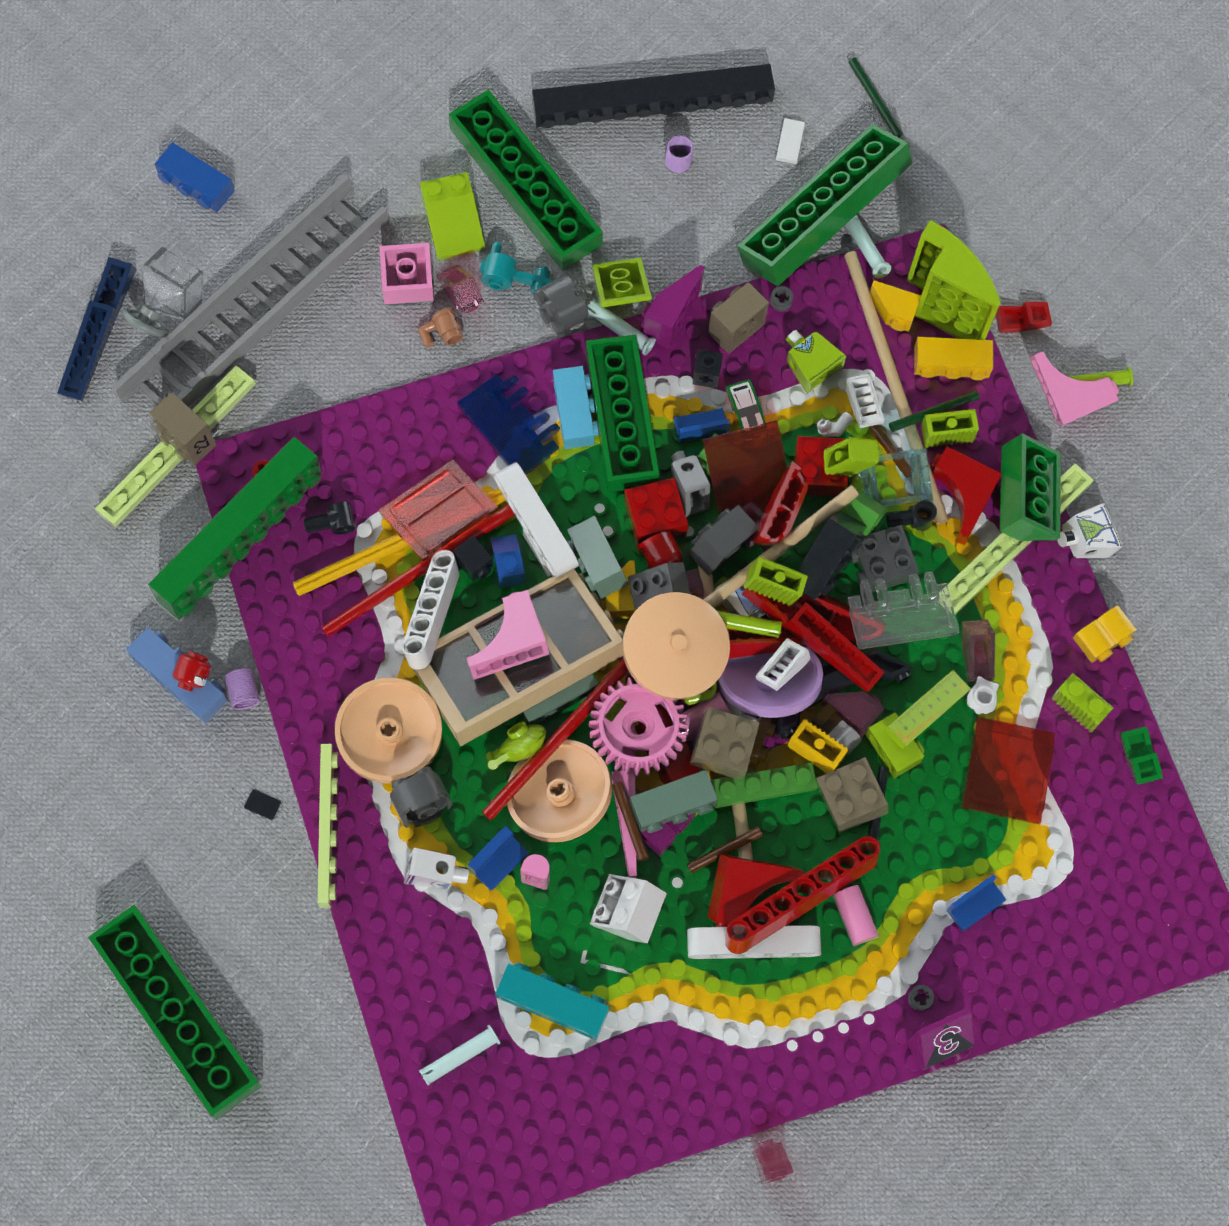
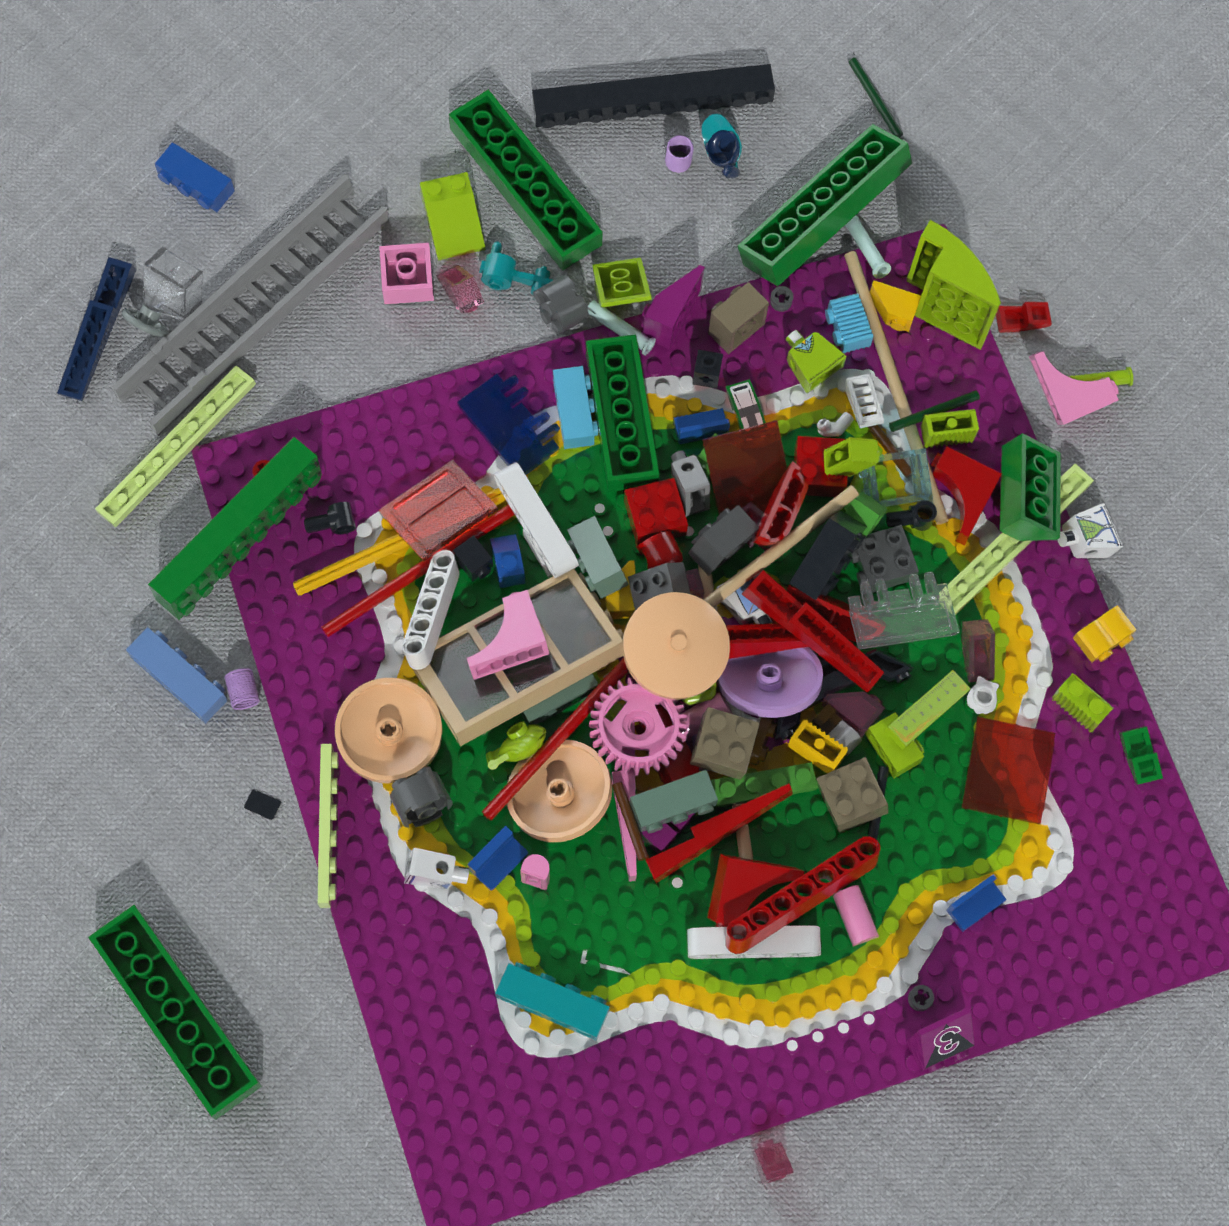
dark tan brick [150,393,217,466] -> none
red head [172,651,212,692] -> none
nougat piece [418,308,464,348] -> none
light aqua pin [419,1025,501,1086] -> none
white slope [590,874,667,943] -> none
reddish brown bar [687,826,763,873] -> none
lime pin [717,611,782,638] -> none
lime brick [743,556,808,606] -> none
white slope [755,638,811,691] -> none
white piece [776,118,805,164] -> none
yellow brick [914,337,993,380] -> none
none -> red slope [646,784,792,883]
none -> dark blue hair [702,114,742,179]
none -> medium azure brick [825,293,873,353]

